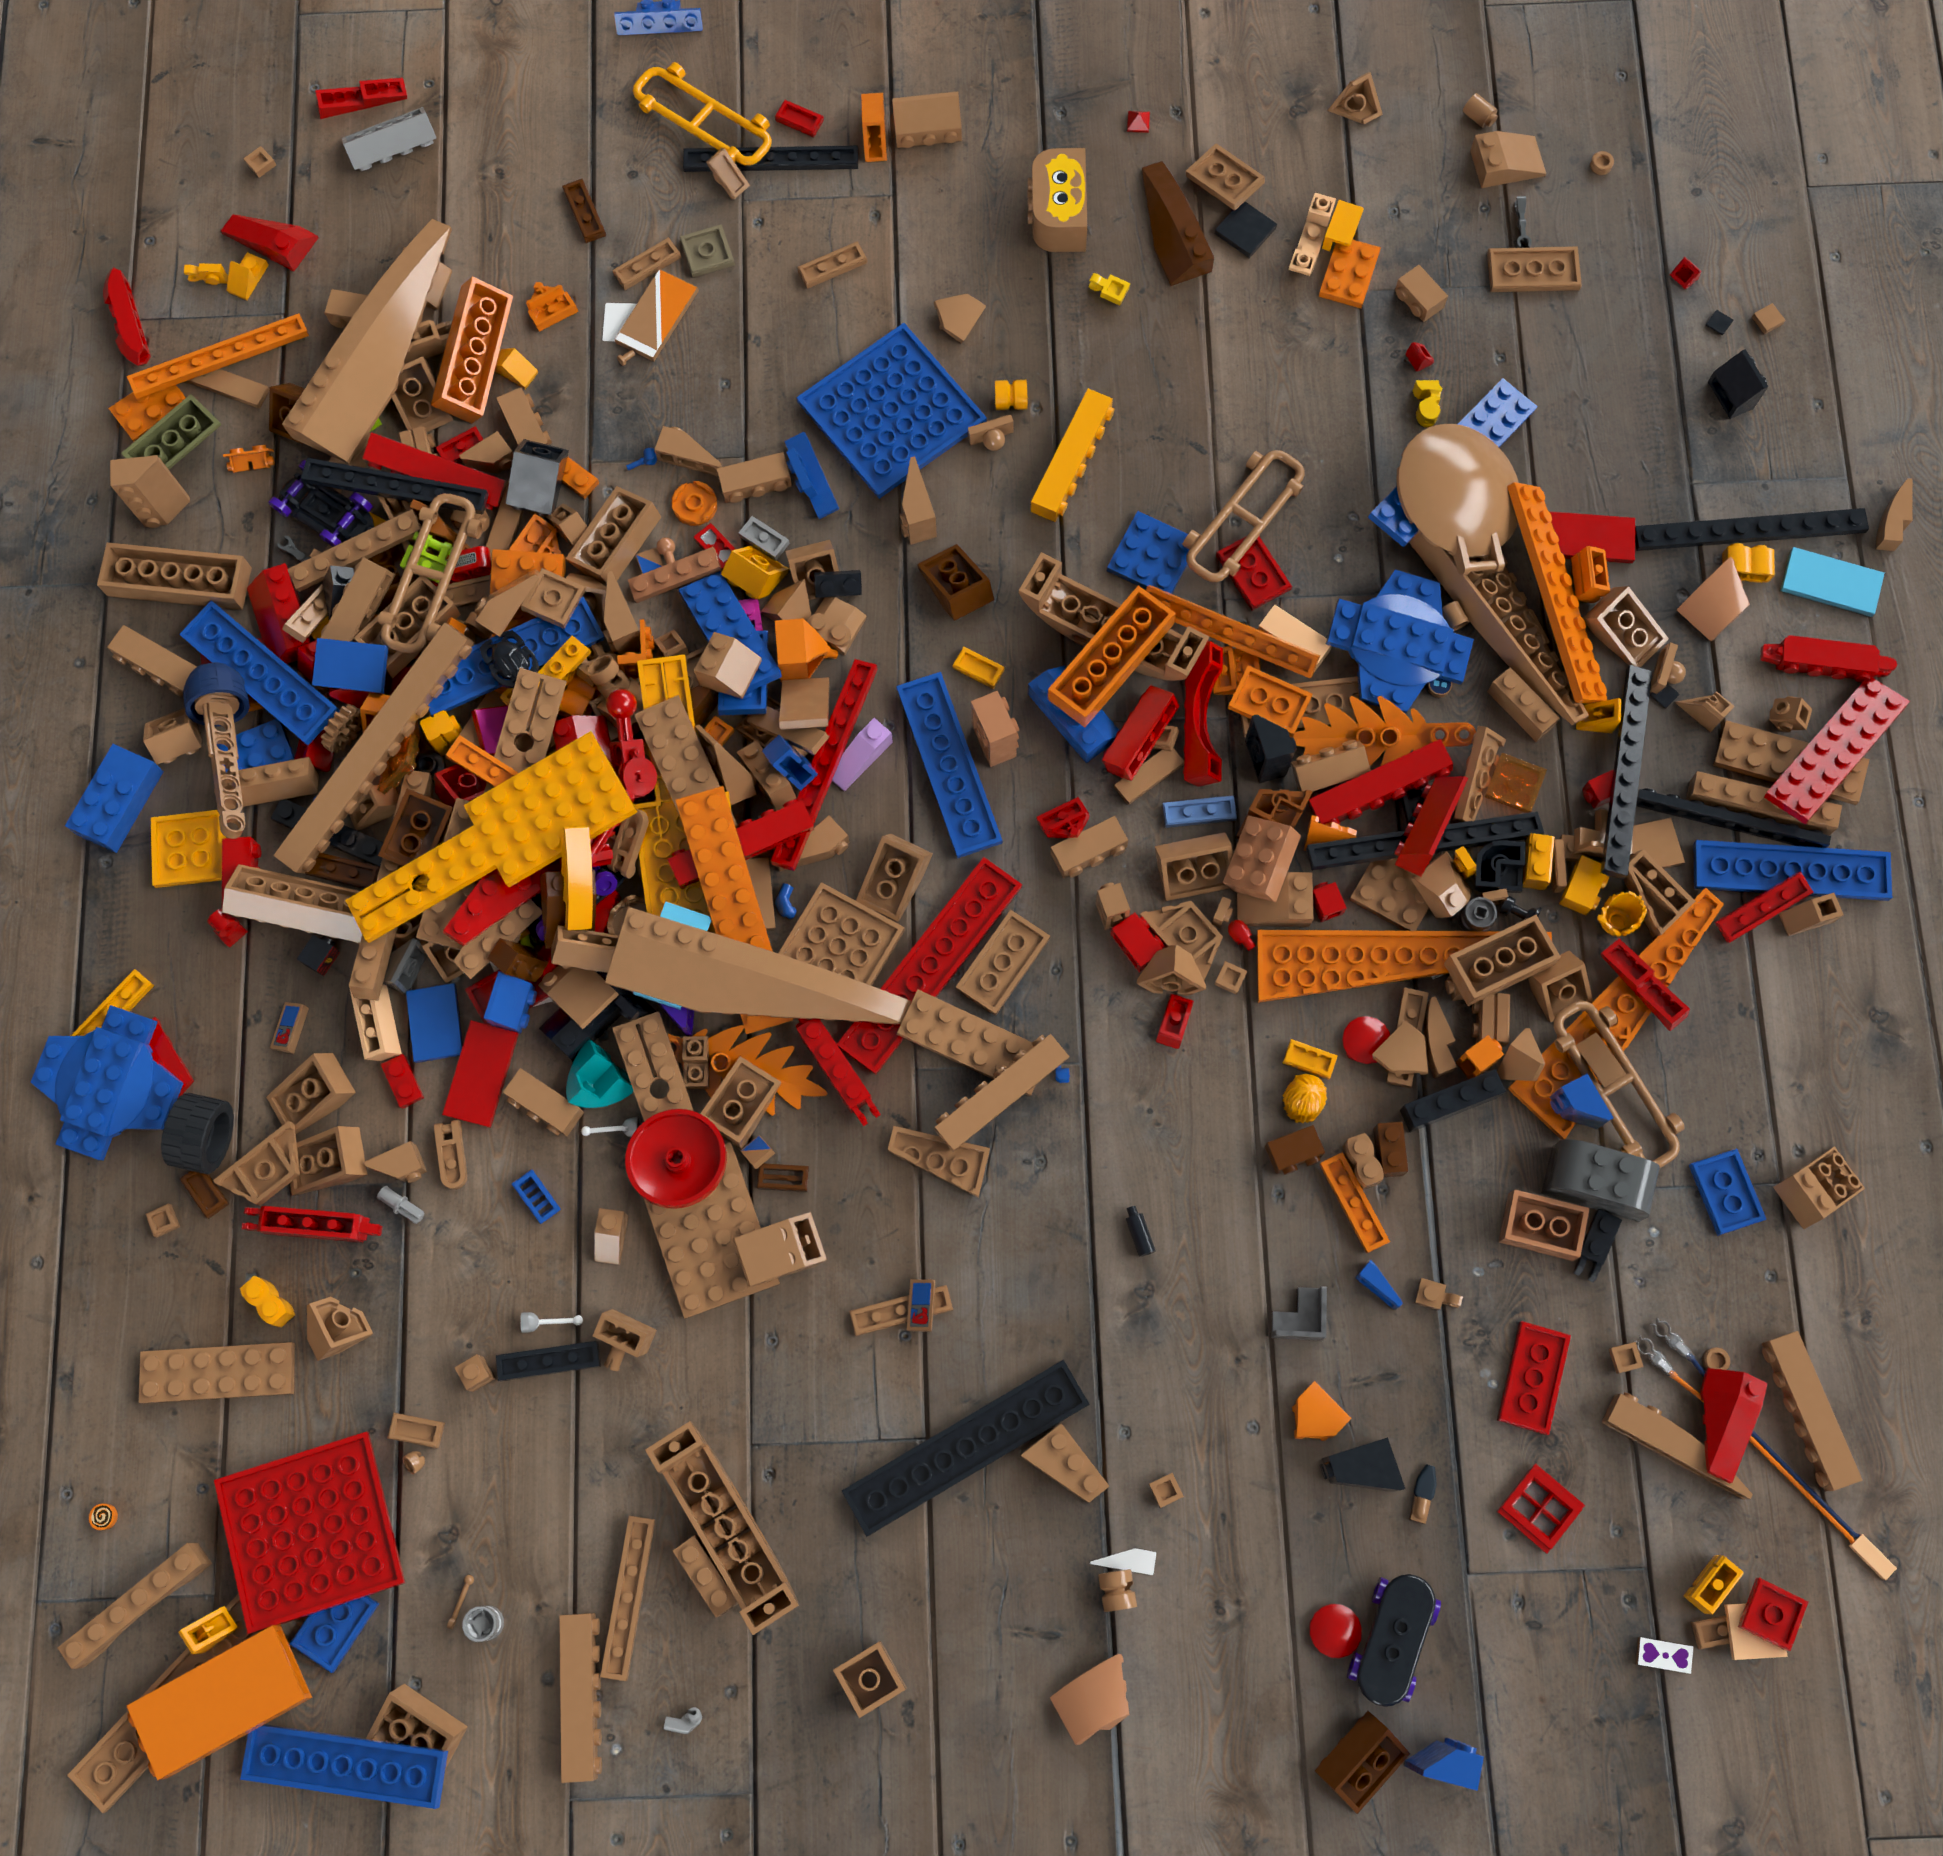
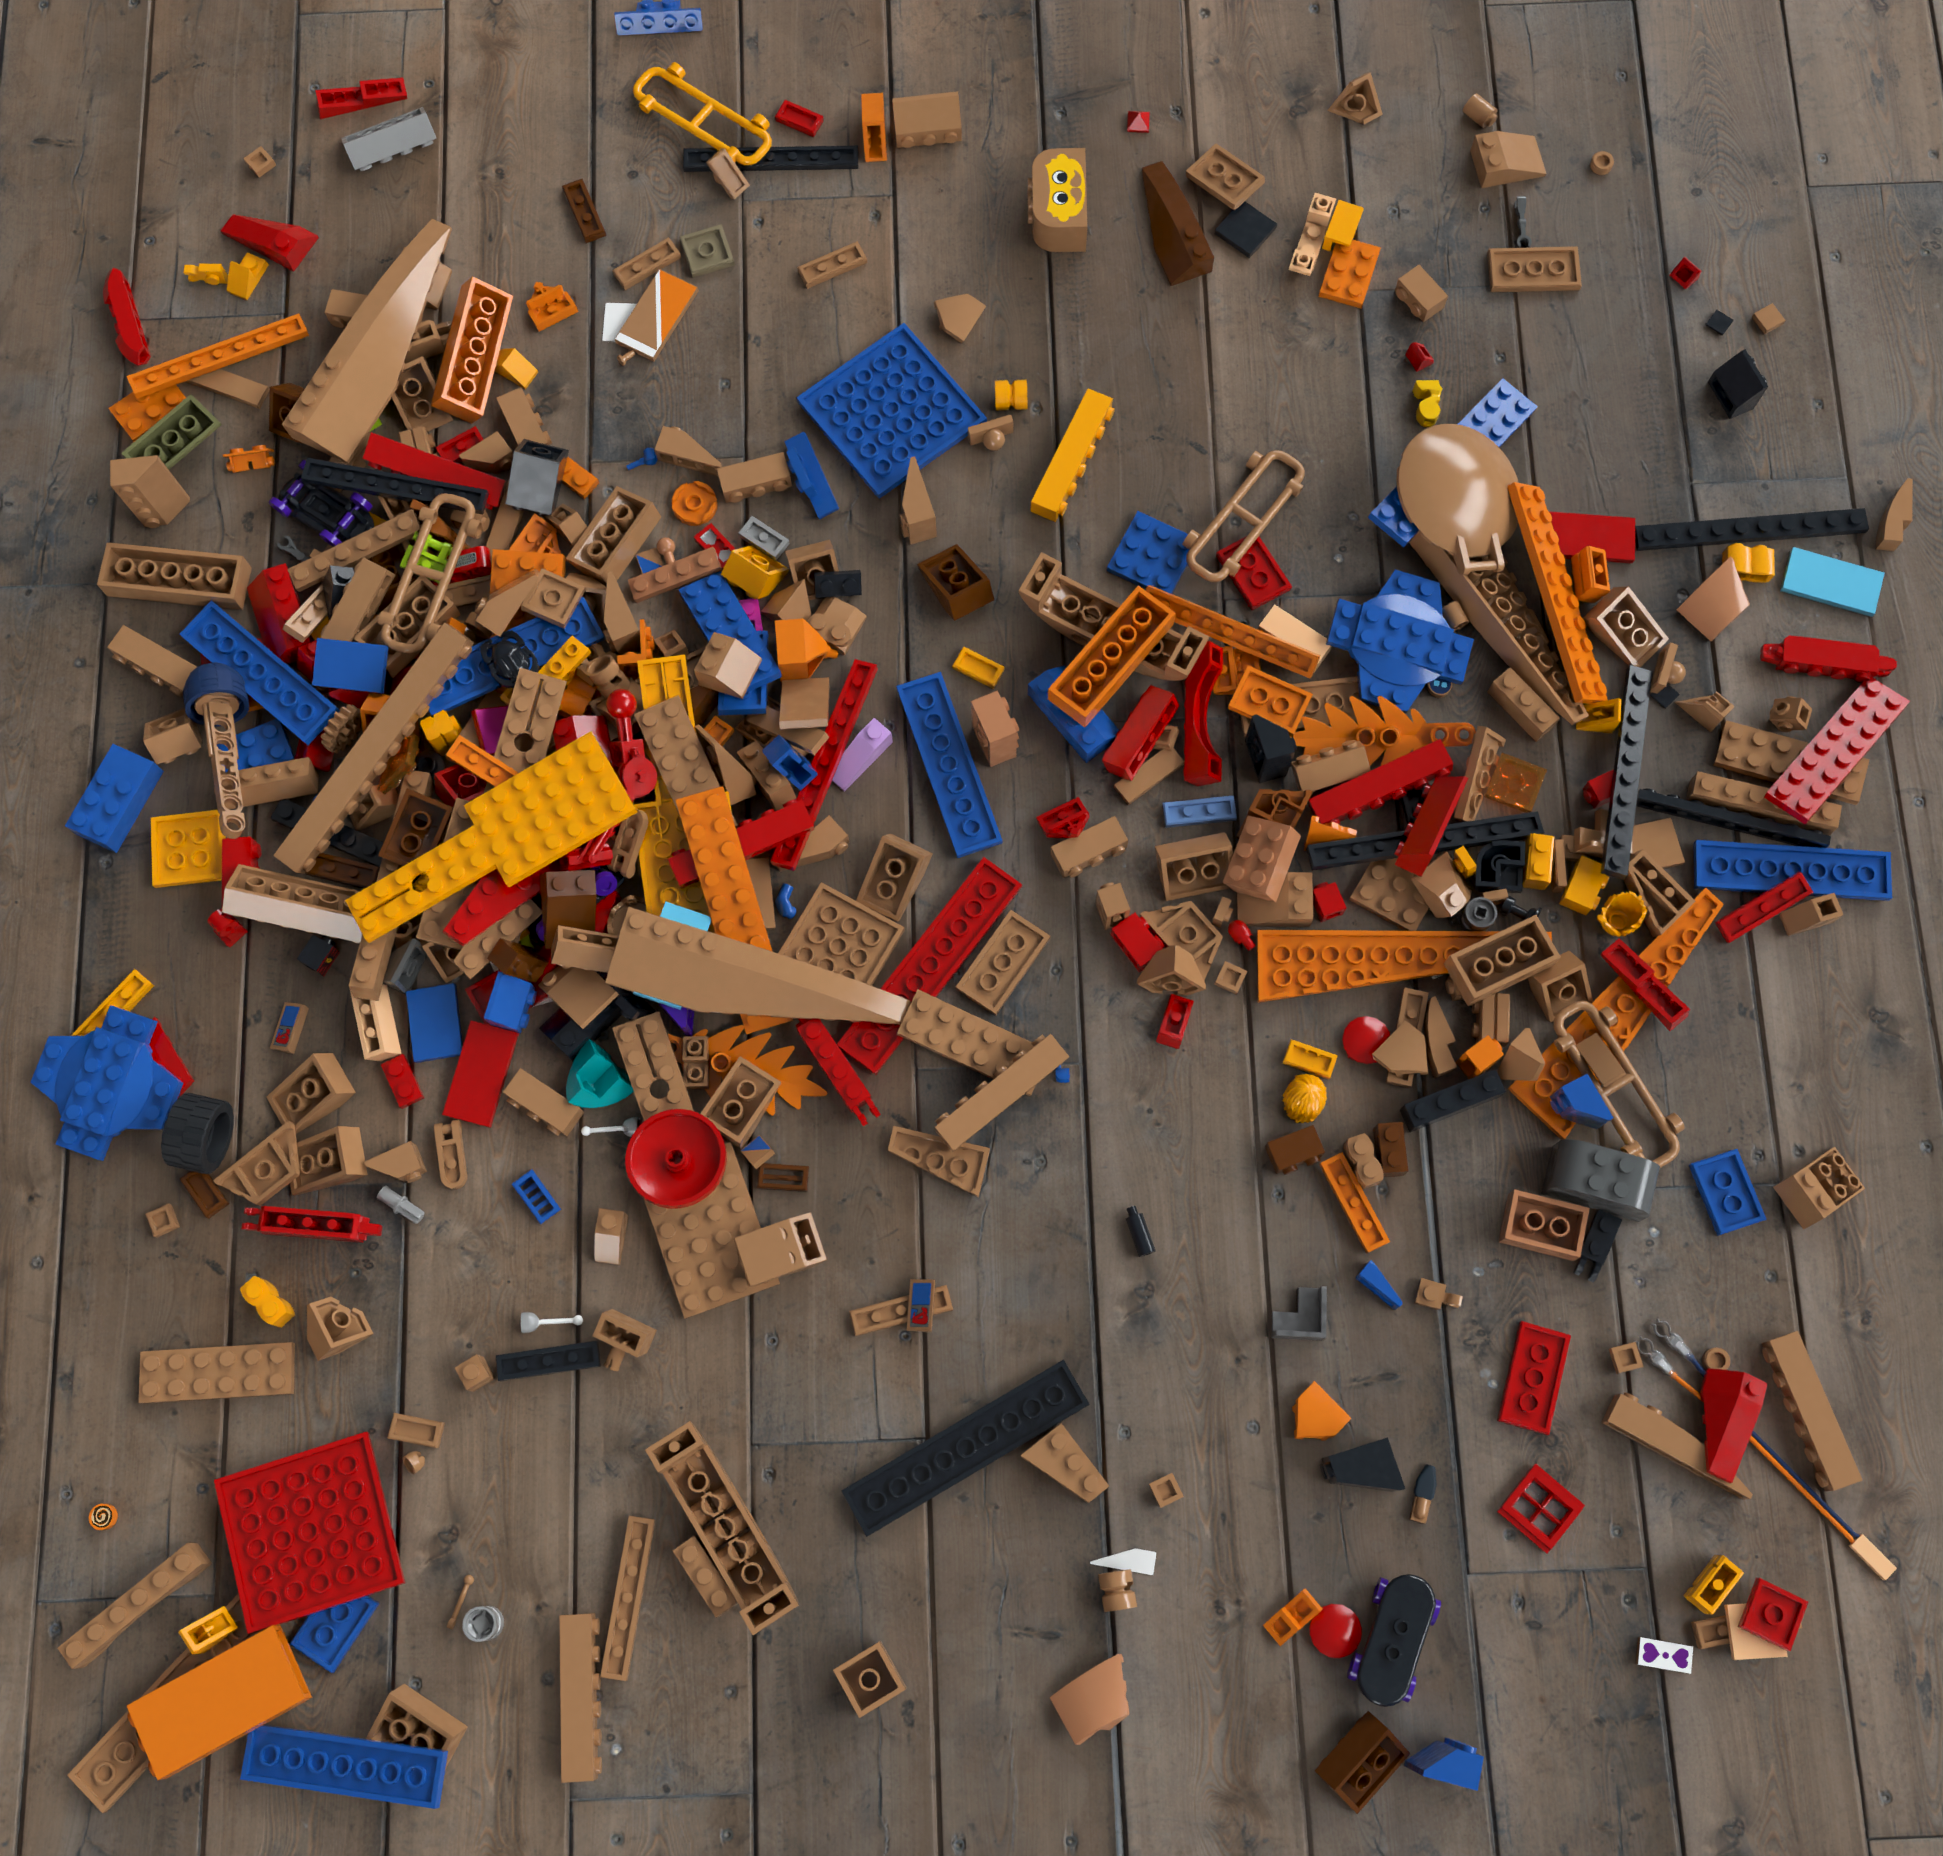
light orange slope [561,826,593,931] -> none
light grey arm [664,1707,702,1734] -> none
yellow plate [1088,273,1130,306] -> none
none -> orange slope [1263,1588,1323,1646]

